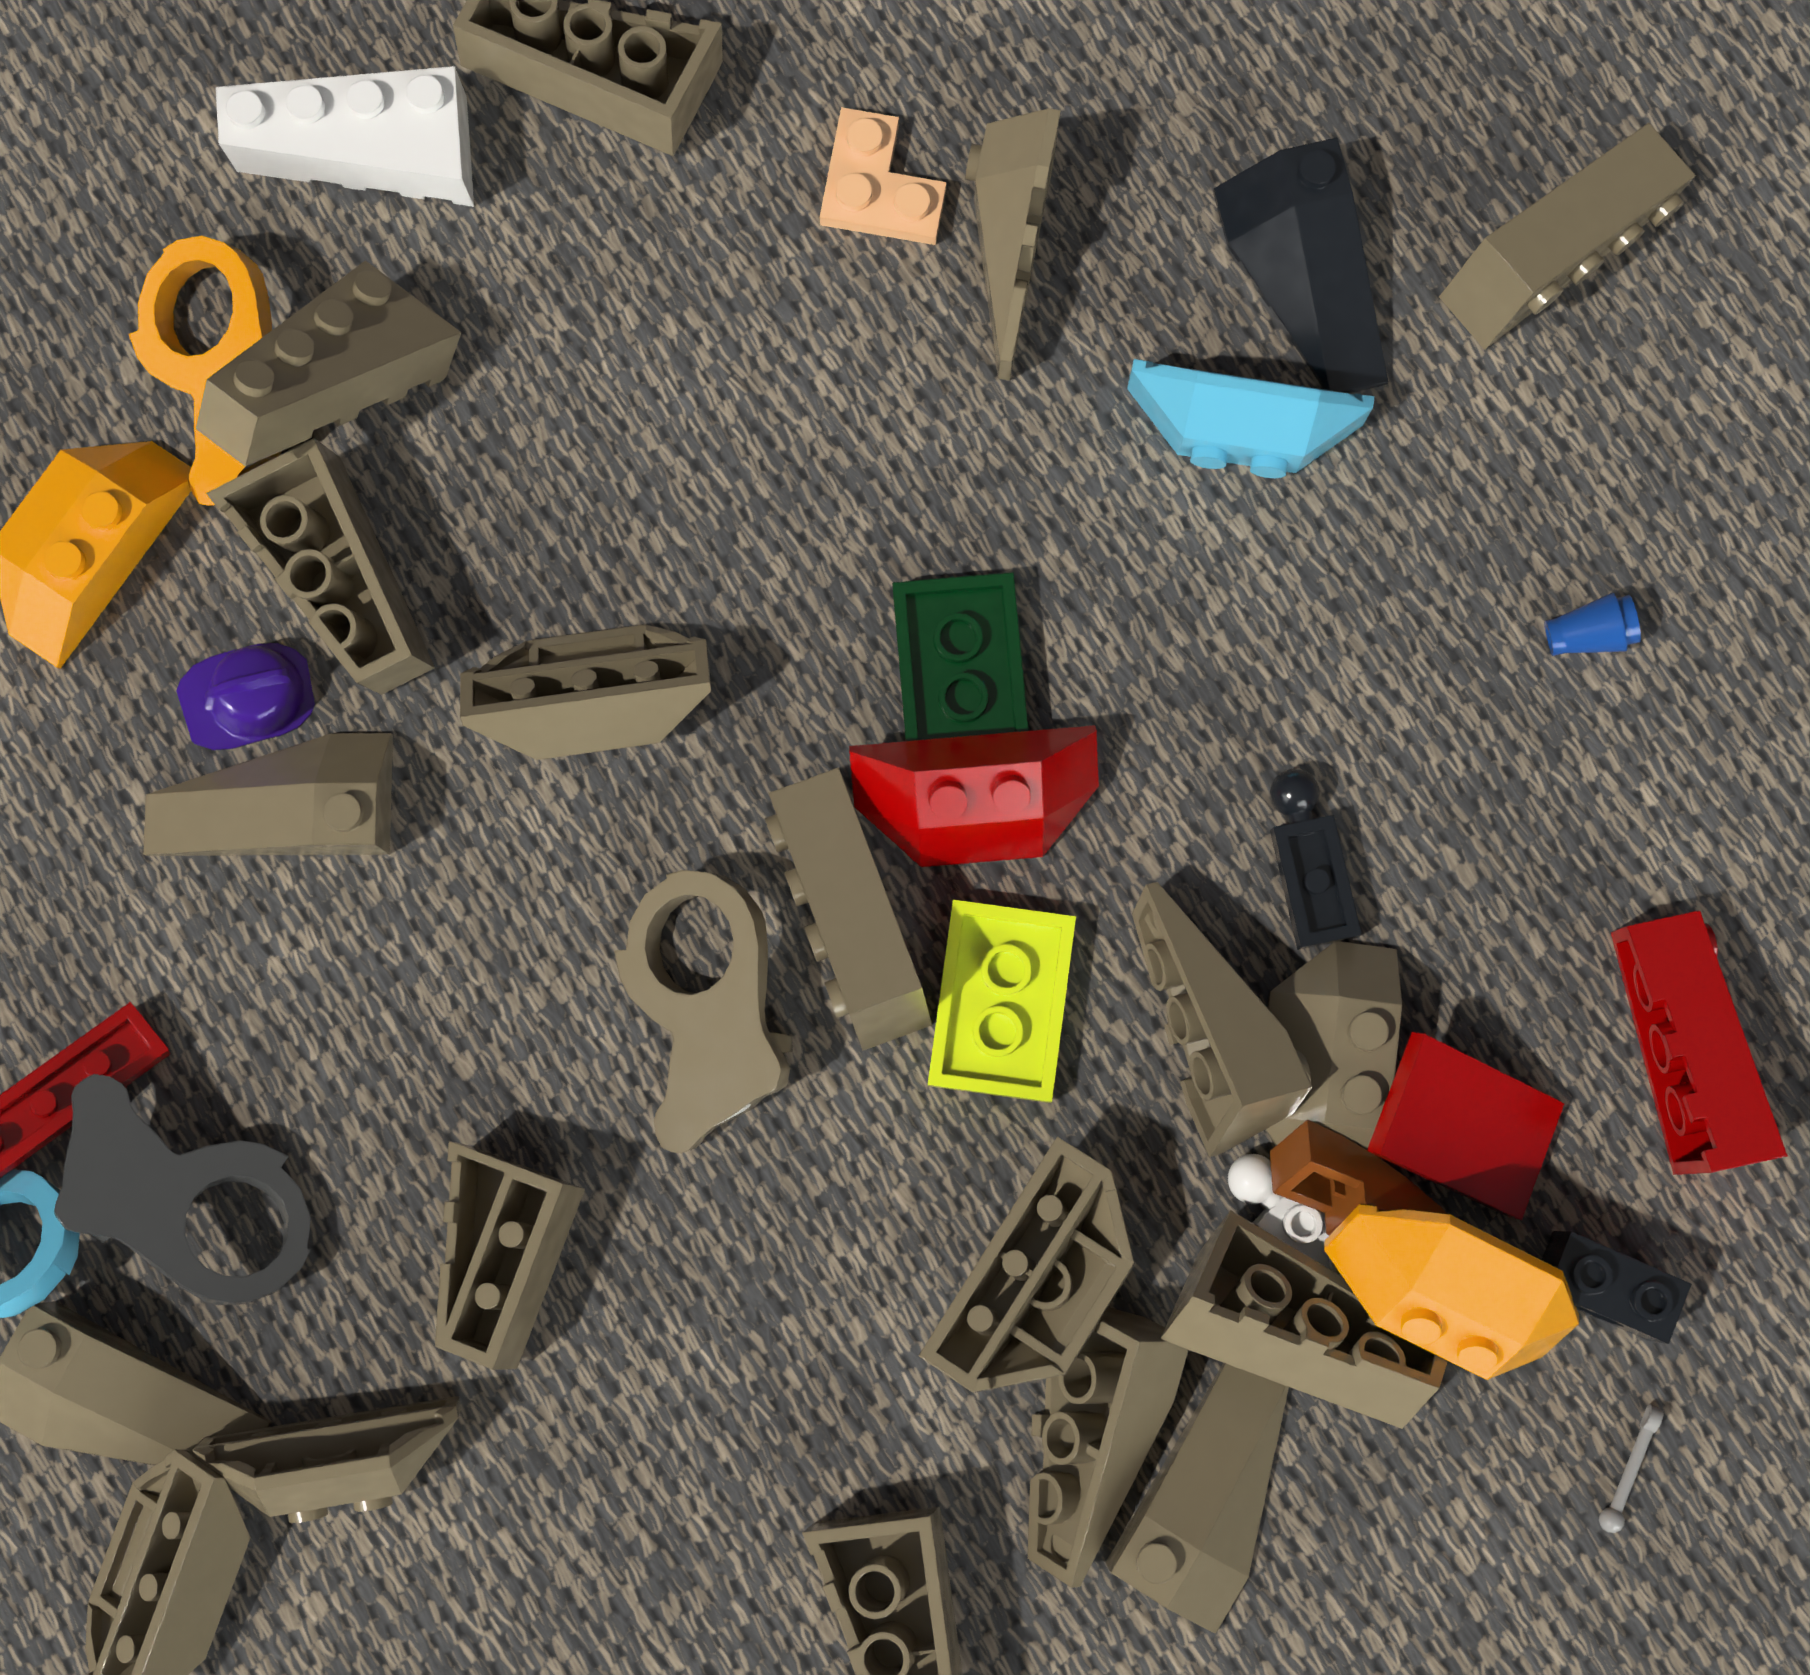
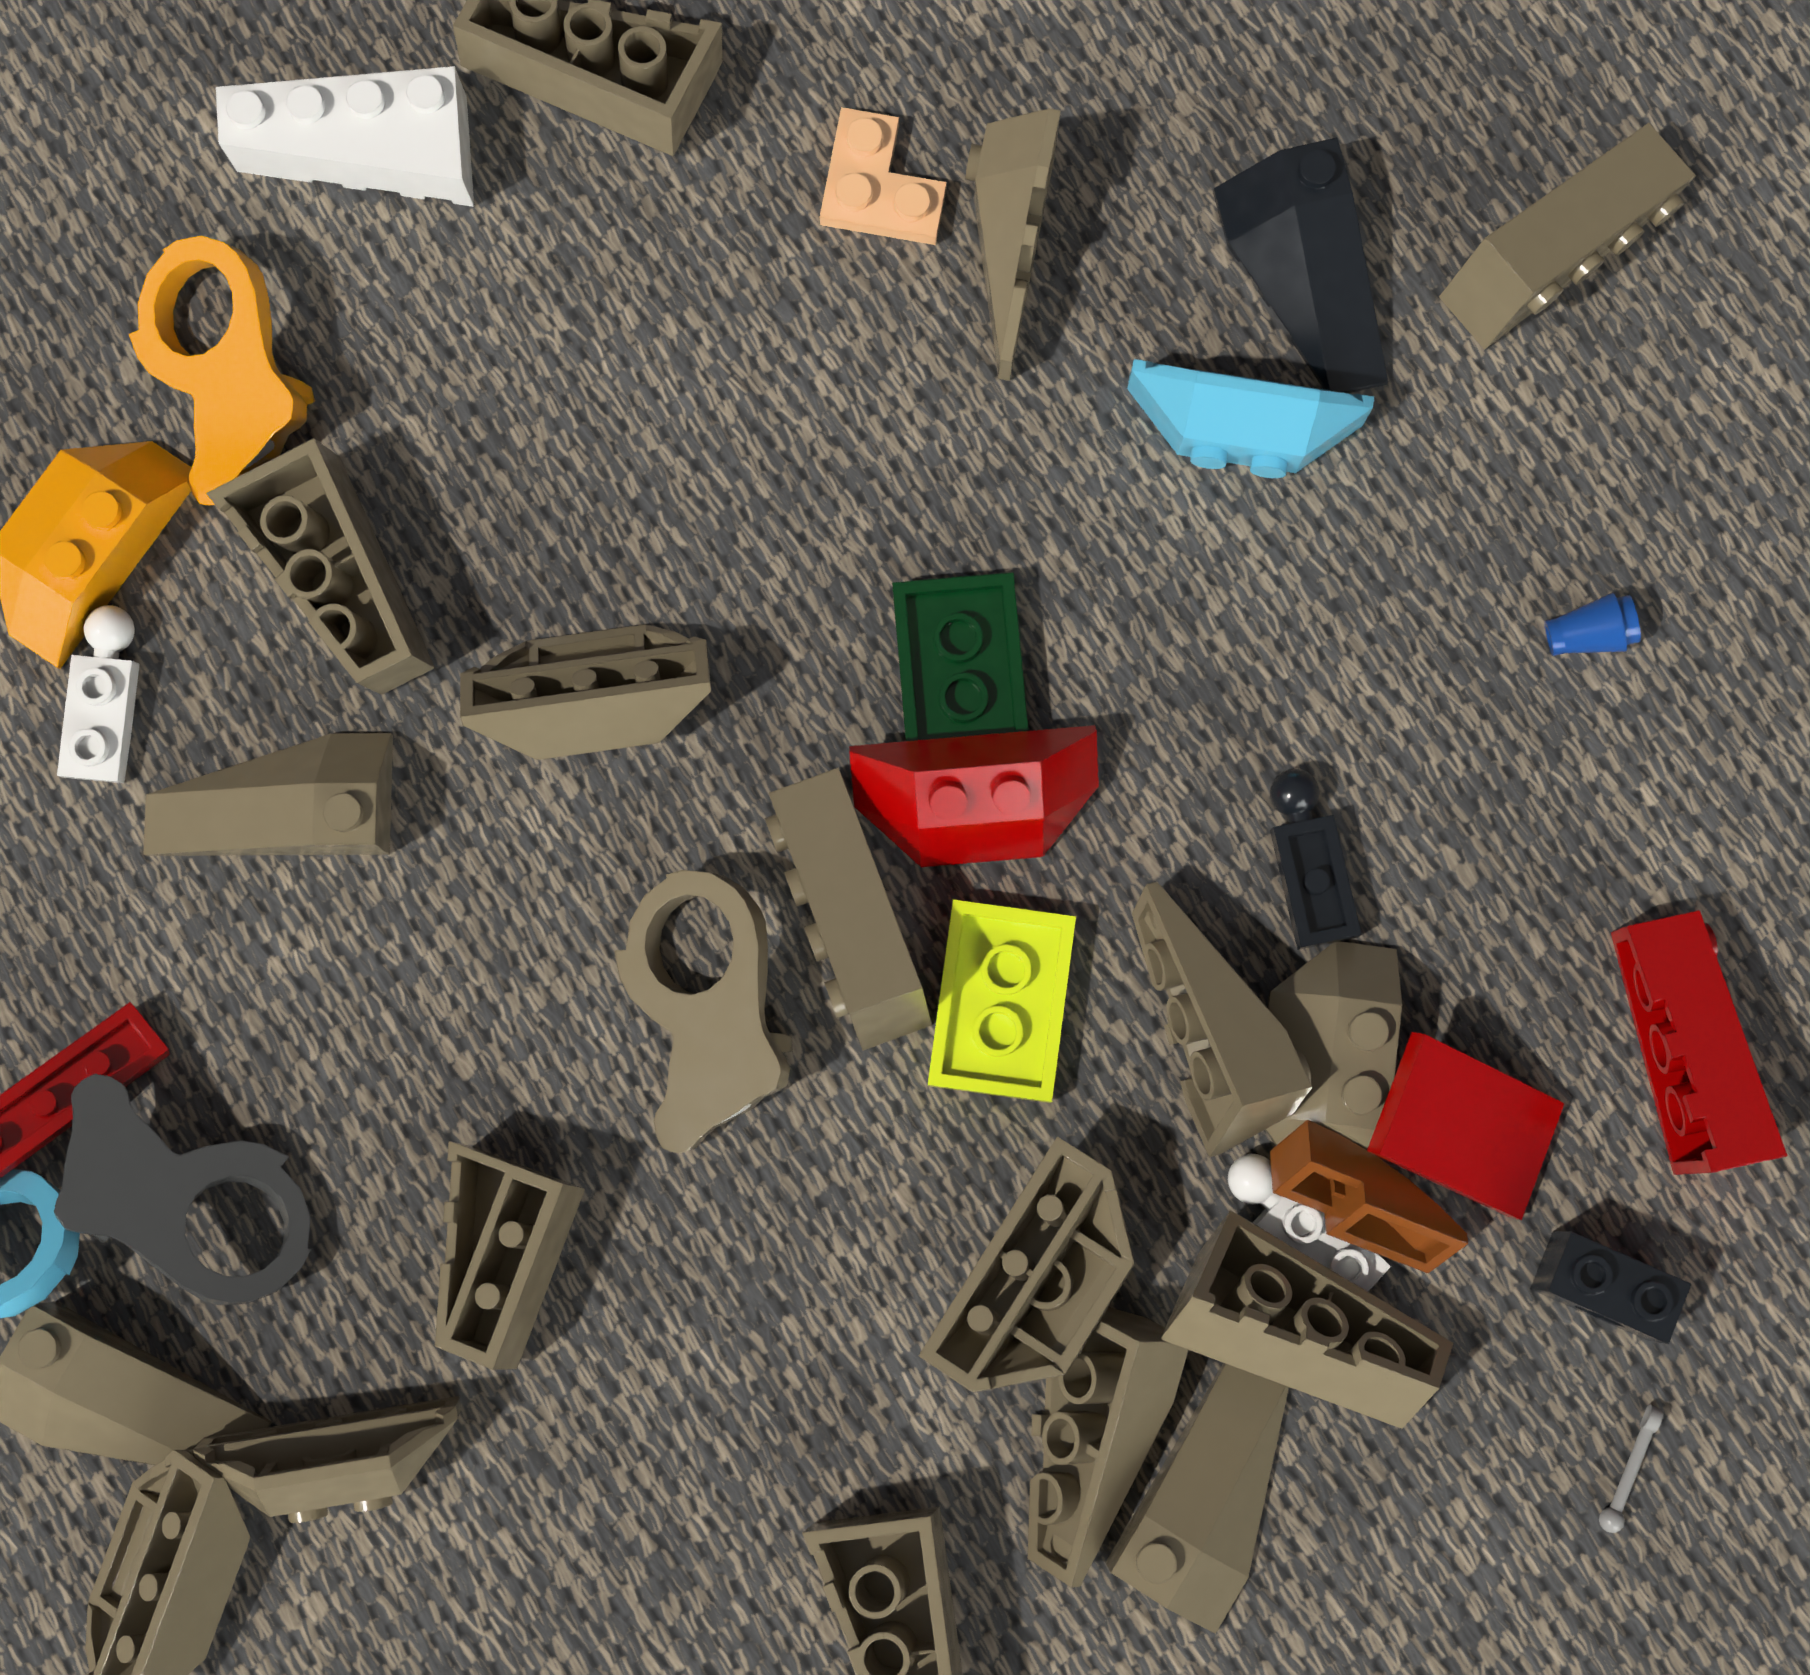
dark purple piece [176,643,315,750] -> none
dark tan wedge [196,260,461,466] -> none
light orange wedge [1324,1204,1579,1380] -> none
none -> white plate [57,605,140,783]

